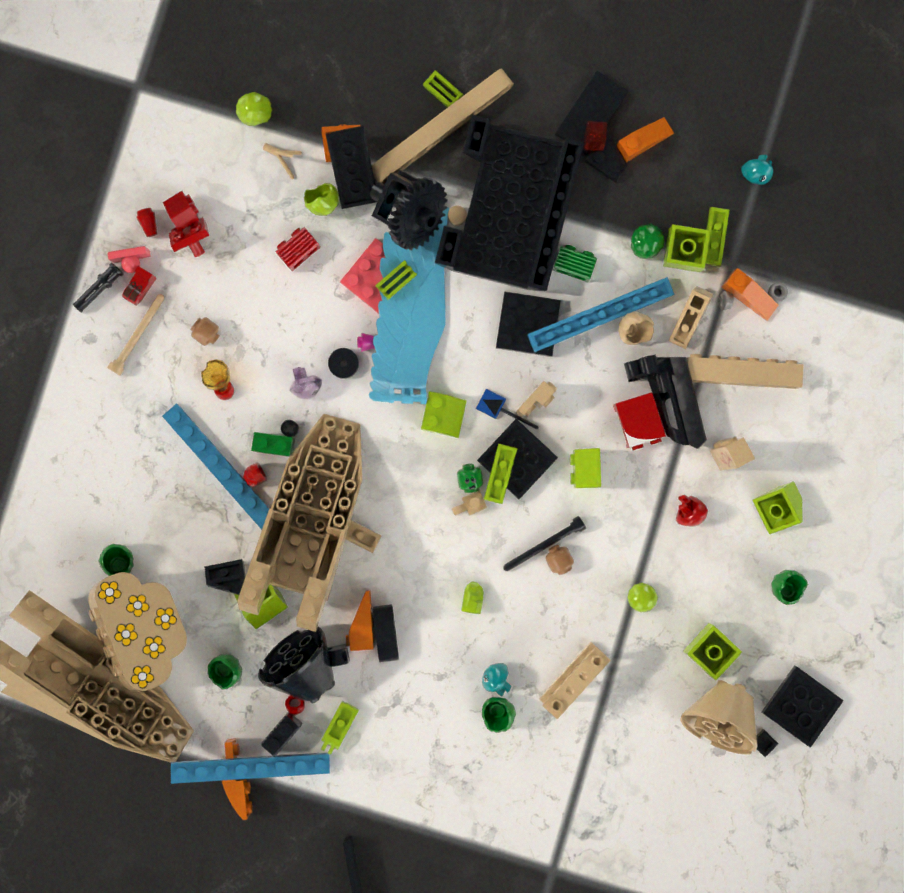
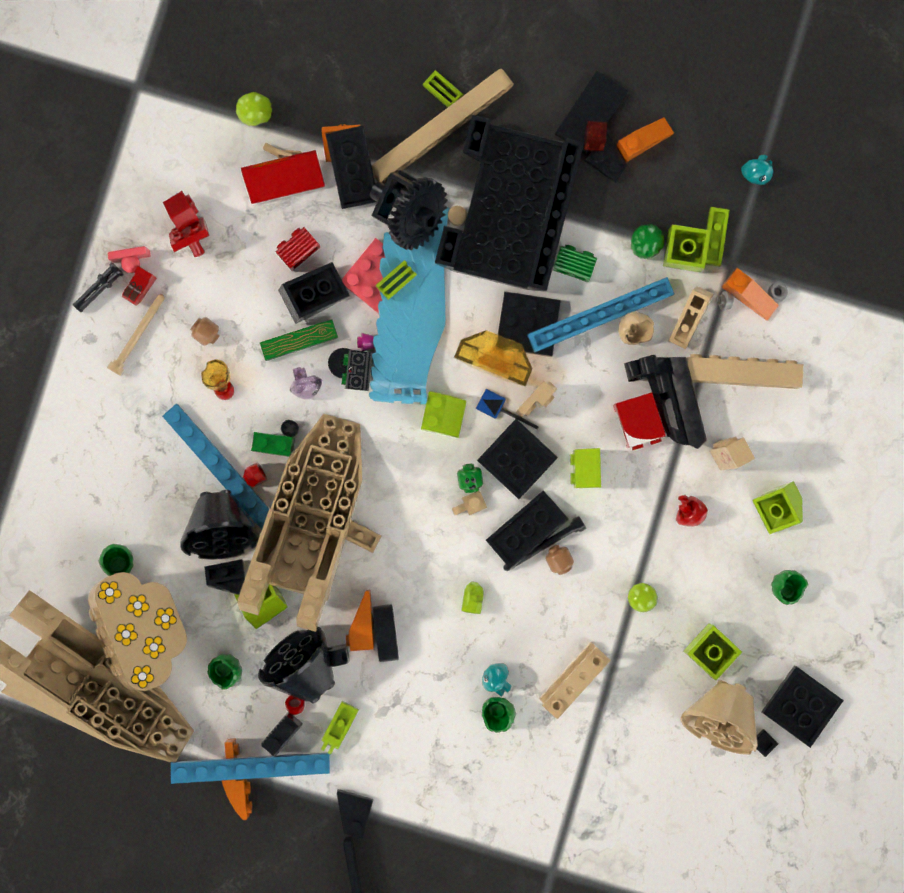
red cone [136,208,157,237] -> none
lime hair [303,183,339,216] -> none
lime tile [484,444,517,504] -> none
none -> black cone [180,490,260,560]
none -> red tile [241,150,325,204]
none -> green tile [259,319,338,361]
none -> black slope [278,262,350,324]
none -> black wing [336,789,374,839]
none -> brick [341,350,372,391]
none -> clear yellow wedge [454,330,533,387]
none -> black tile [486,490,569,569]

